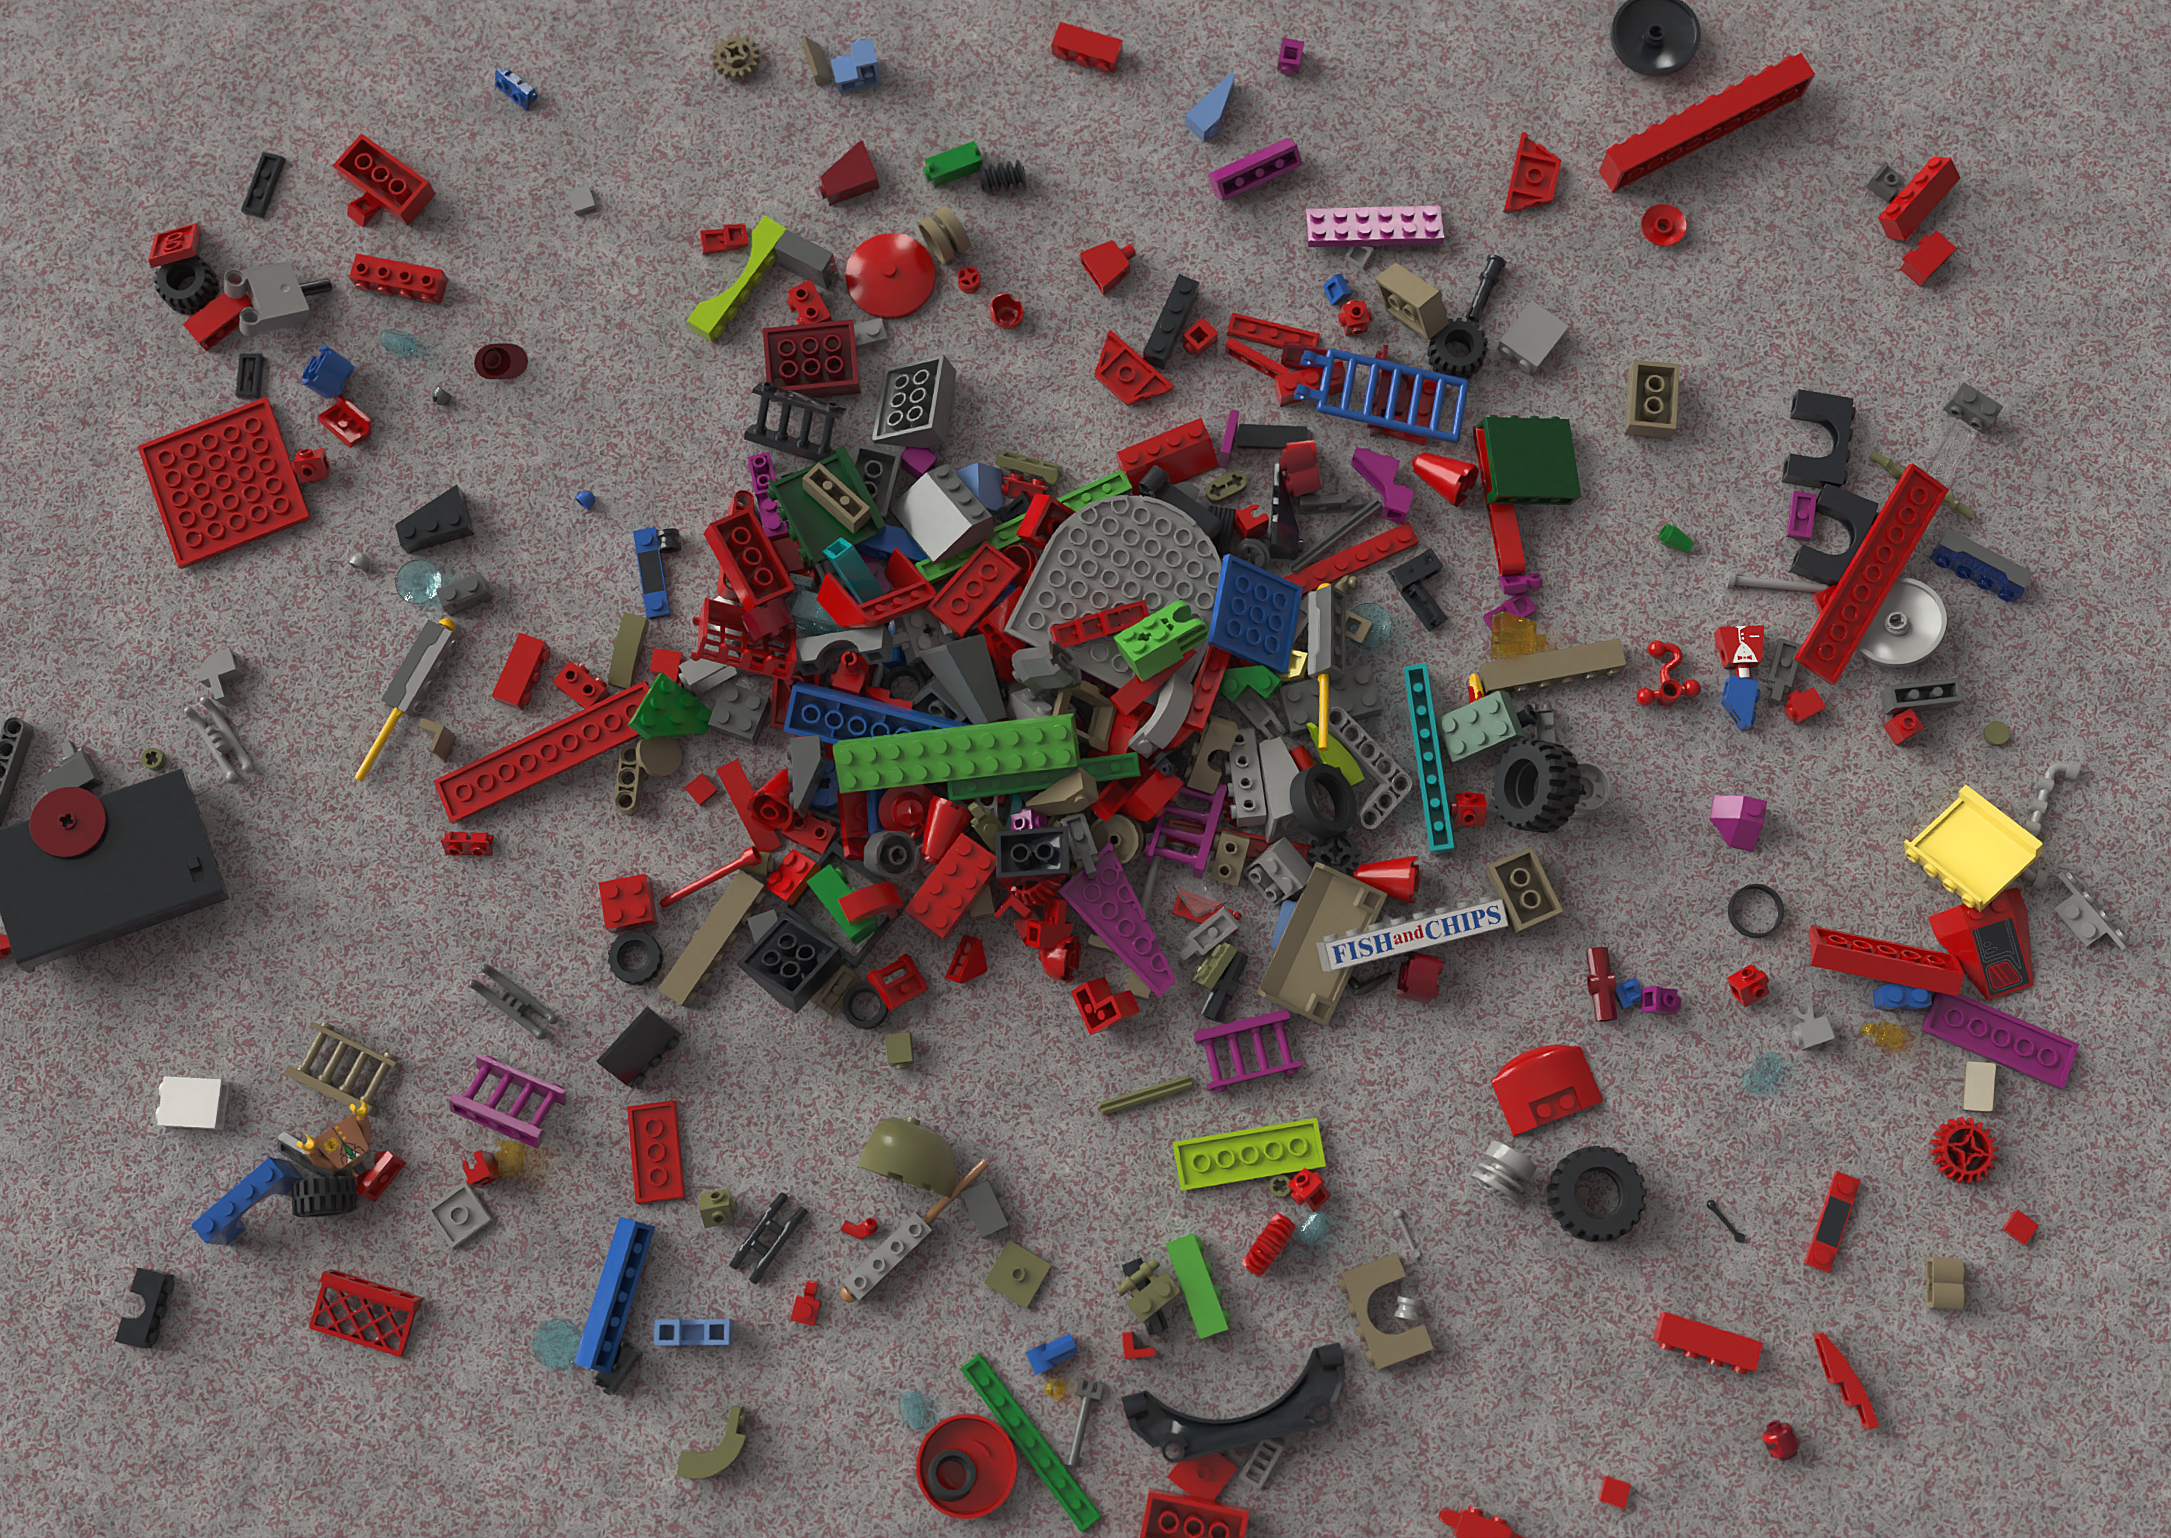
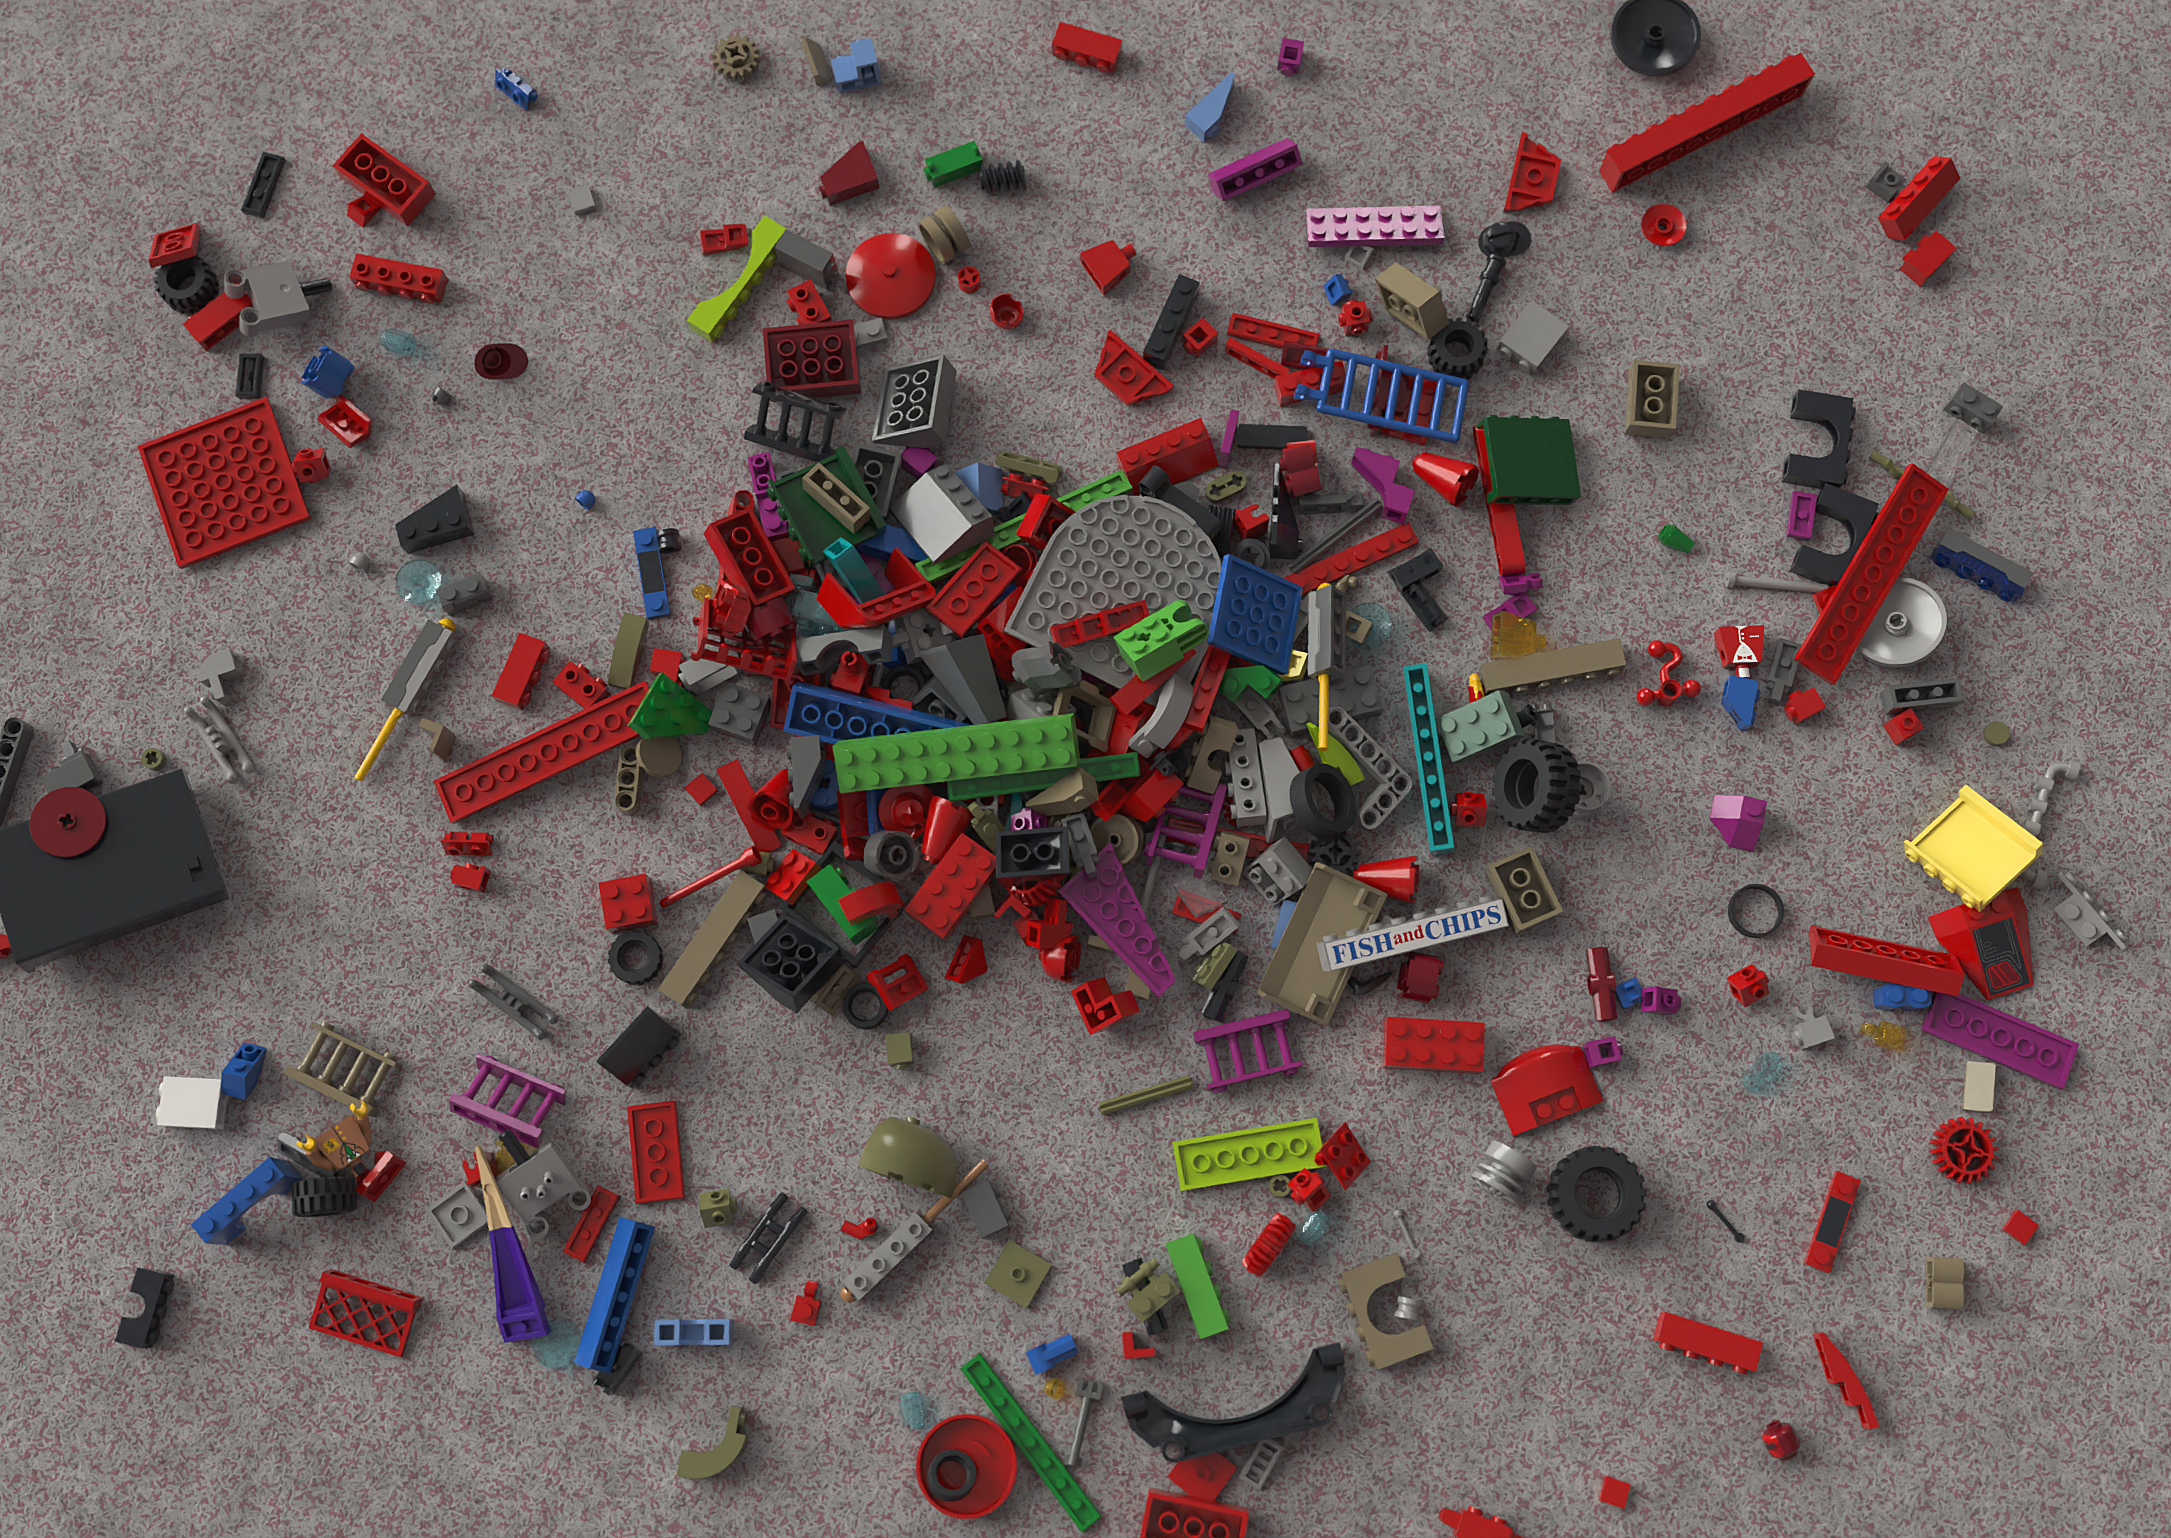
none -> blue slope [221,1043,267,1100]
none -> red brick [450,863,491,893]
none -> dark purple plate [475,1144,551,1343]
none -> light grey piece [496,1129,591,1238]
none -> red tile [562,1185,620,1263]
none -> clear yellow hinge [691,583,712,603]
none -> red slope [708,579,752,638]
none -> red hinge [1314,1122,1371,1190]
none -> red brick [1382,1016,1485,1074]
none -> black piece [1478,221,1532,258]
none -> magenta brick [1583,1036,1623,1068]

